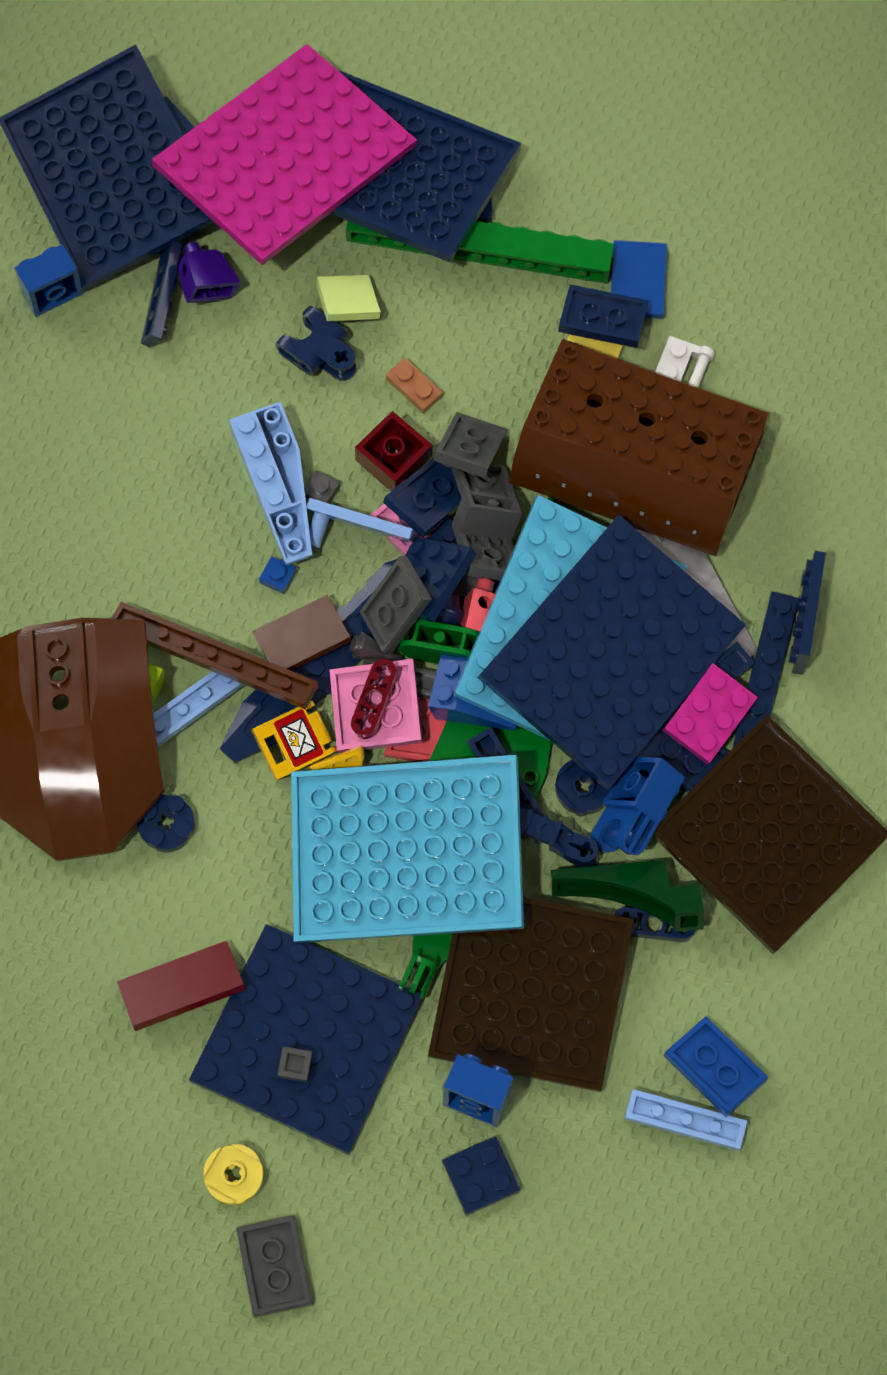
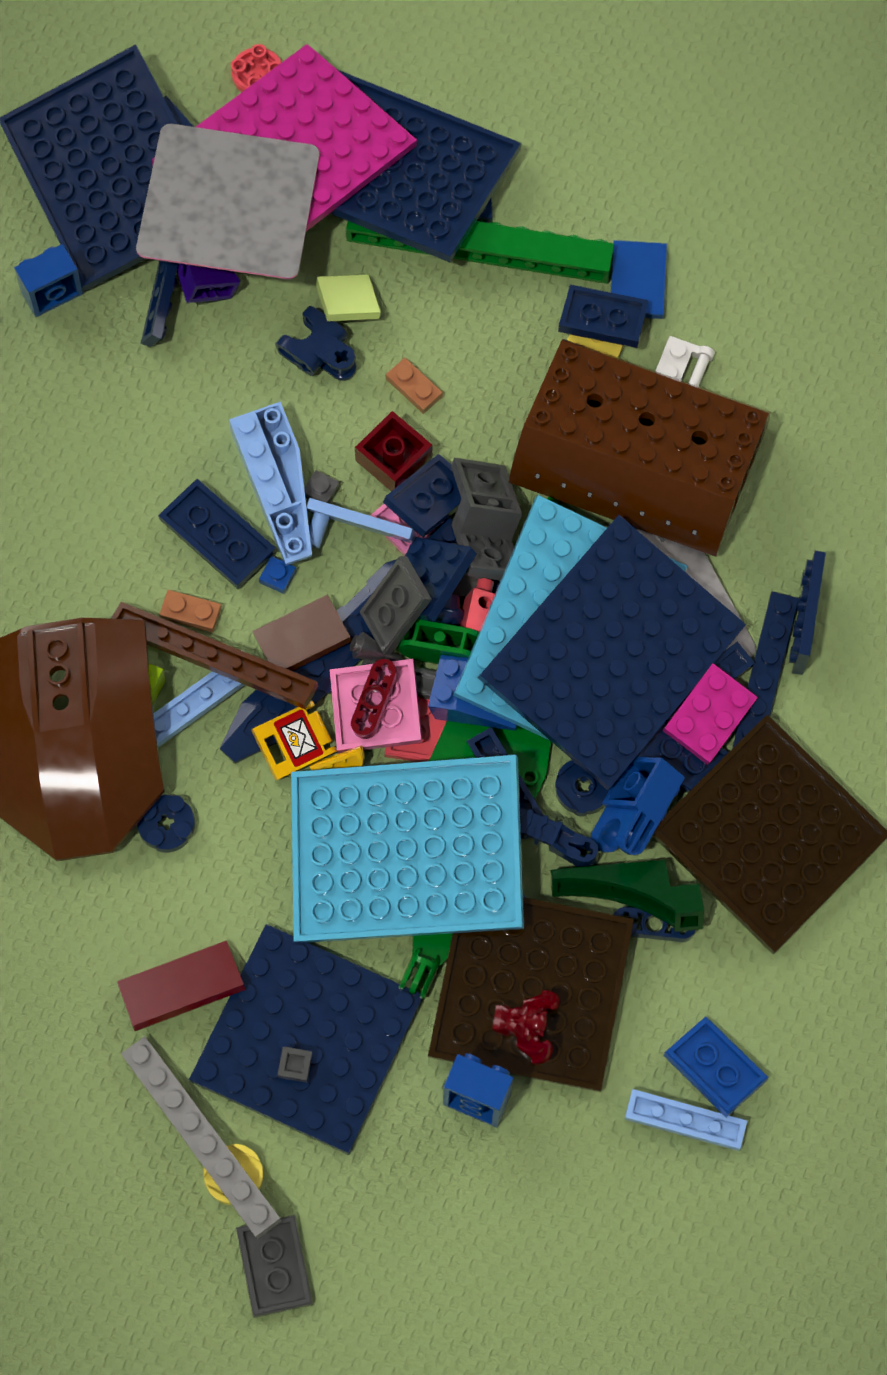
dark grey plate [433,412,508,478] -> none
dark blue plate [442,1136,521,1216] -> none
none -> light grey plate [121,1036,281,1239]
none -> flat silver piece [136,124,319,279]
none -> dark blue plate [158,479,276,589]
none -> nougat plate [159,590,221,633]
none -> coral tile [231,44,282,92]
none -> dark red animal [493,990,560,1064]

